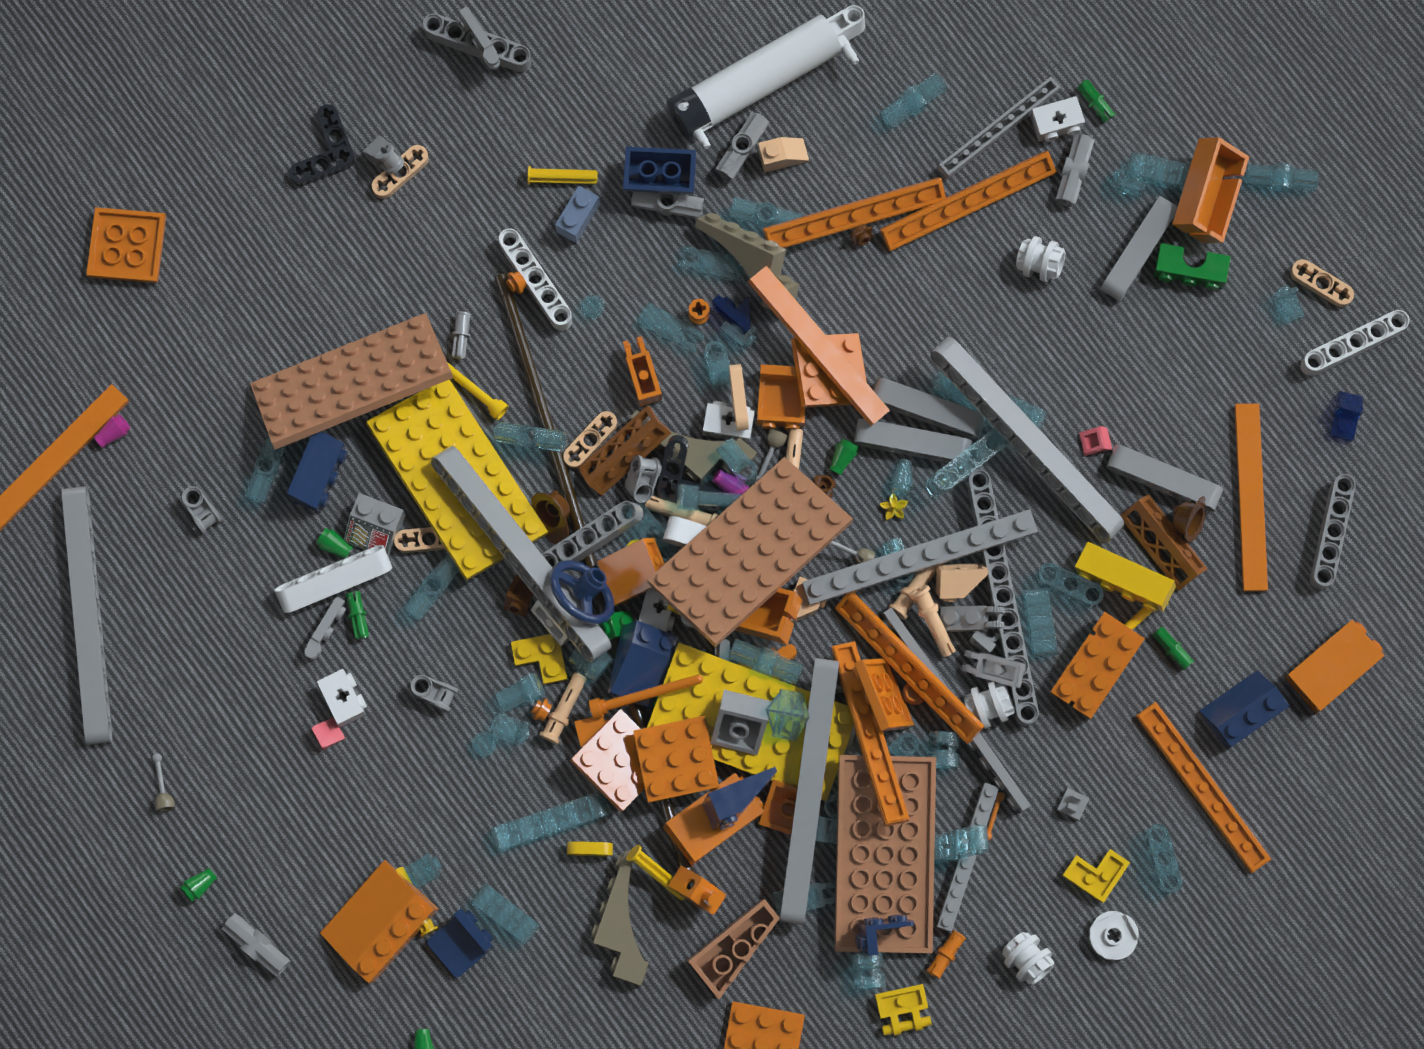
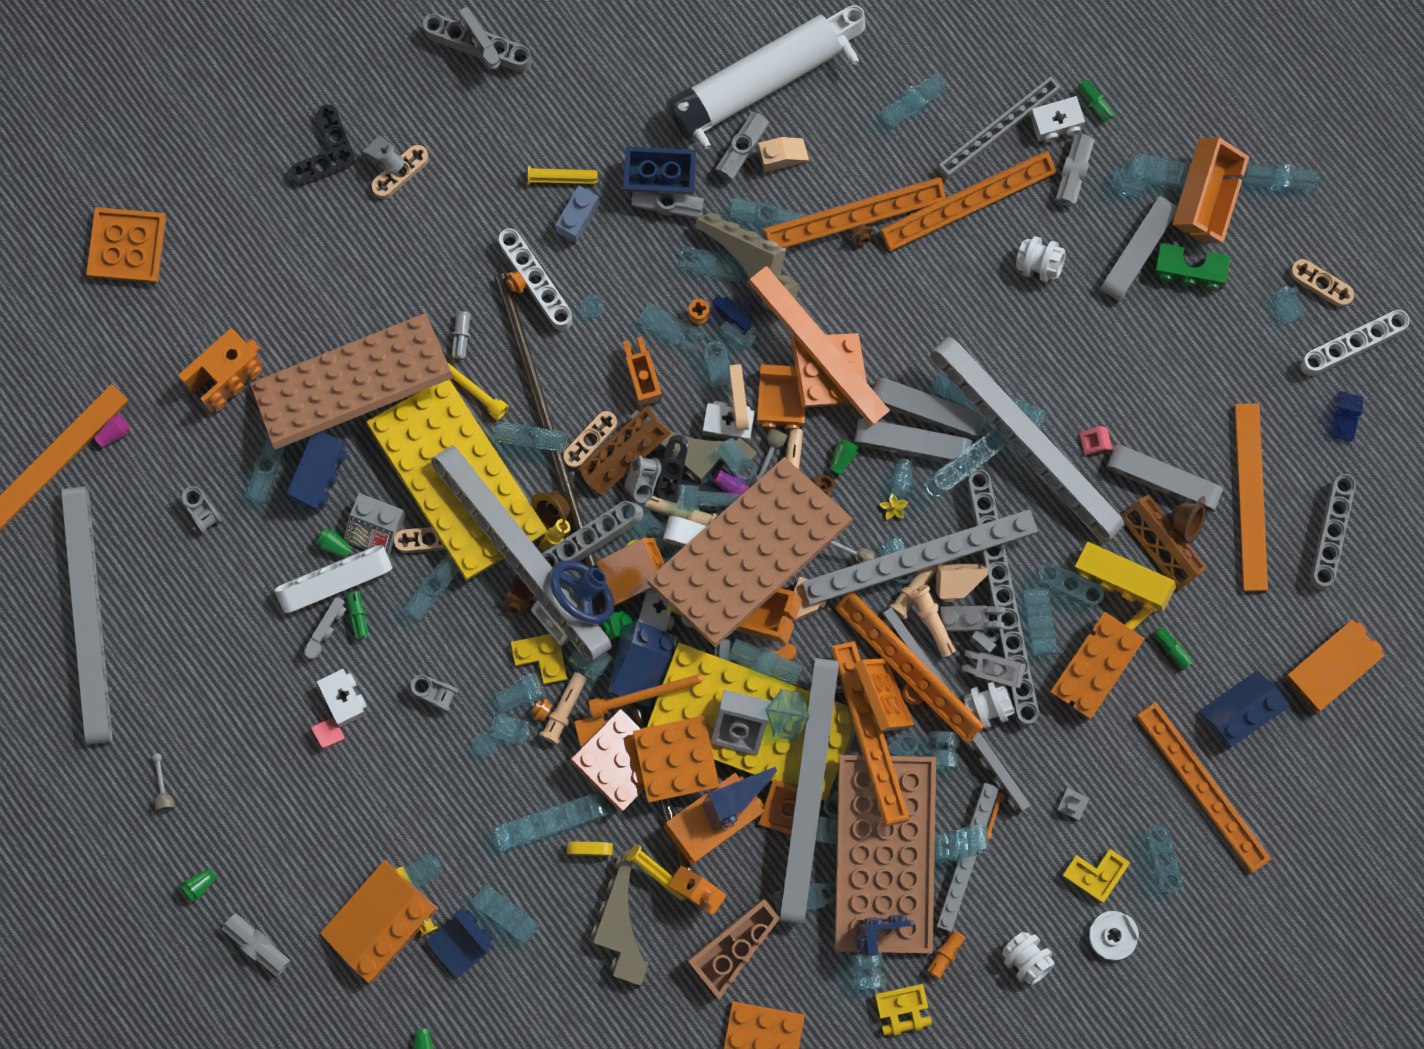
none -> orange torso [178,328,264,414]
none -> yellow axle [539,519,570,553]

